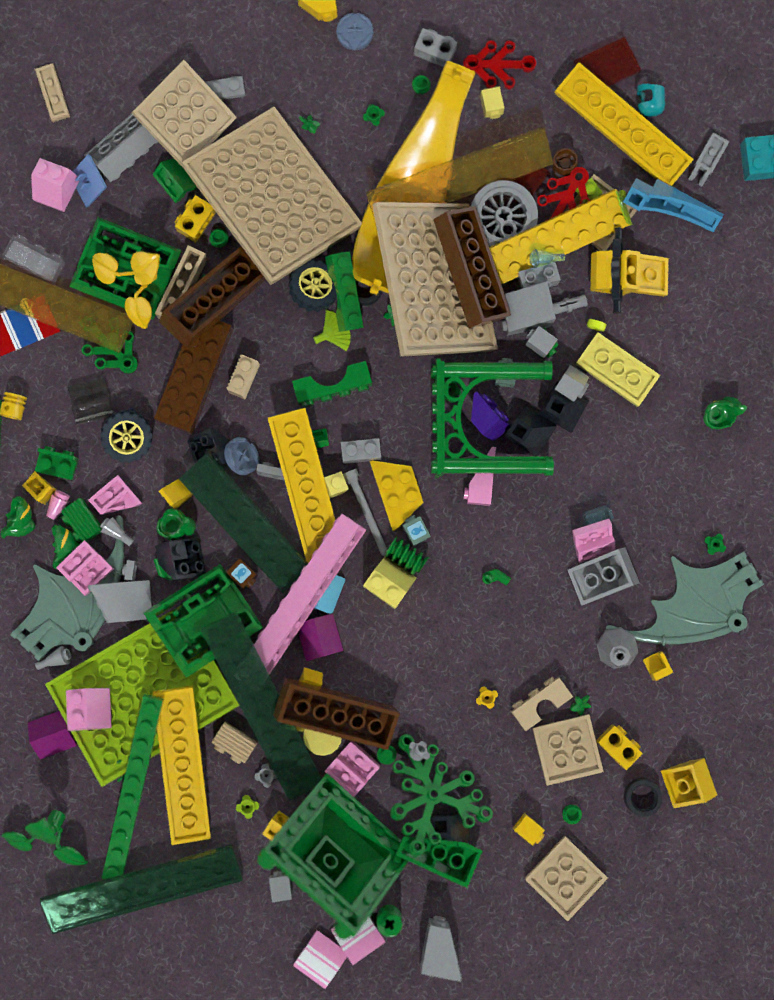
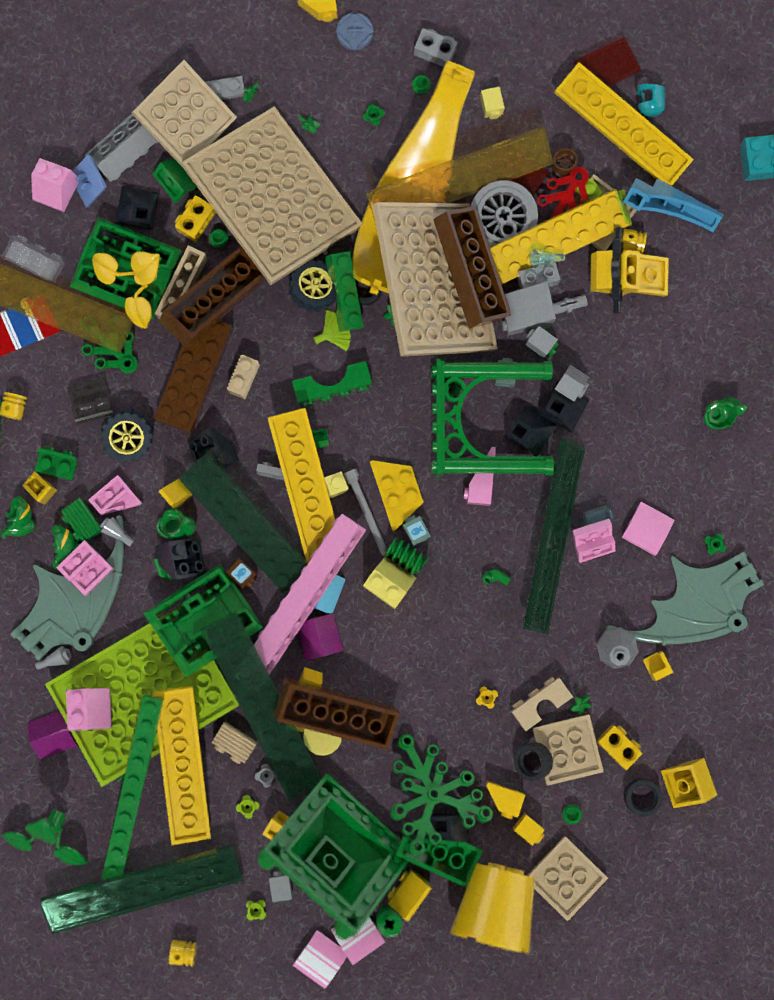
tan tile [35,63,70,122] -> none
bright pink cone [46,490,70,520] -> none
light grey slope [88,580,152,623] -> none
light grey plate [122,560,138,581] -> none
sand blue tile [224,437,259,475] -> none
bright pink slope [325,741,381,797] -> none
light grey brick [341,438,381,464] -> none
green plate [377,745,396,765] -> none
light grey plate [409,741,430,761] -> none
light grey slope [420,916,461,982] -> none
red plant [463,40,536,89] -> none
dark purple slope [471,392,511,441] -> none
light grey slope [567,548,640,605] -> none
light yellow plate [576,332,660,407] -> none
neon yellow tile [586,319,607,332] -> none
light grey hinge [688,132,730,186] -> none
none -> black slope [115,187,159,230]
none -> yellow piece [169,940,197,967]
none -> green plant [242,82,259,103]
none -> lime plate [246,900,266,920]
none -> yellow slope [388,868,431,921]
none -> yellow cone [450,862,535,954]
none -> yellow slope [485,781,525,819]
none -> black tyre [514,742,553,782]
none -> clear green plate [523,439,585,635]
none -> yellow piece [622,228,647,254]
none -> bright pink slope [622,502,675,556]

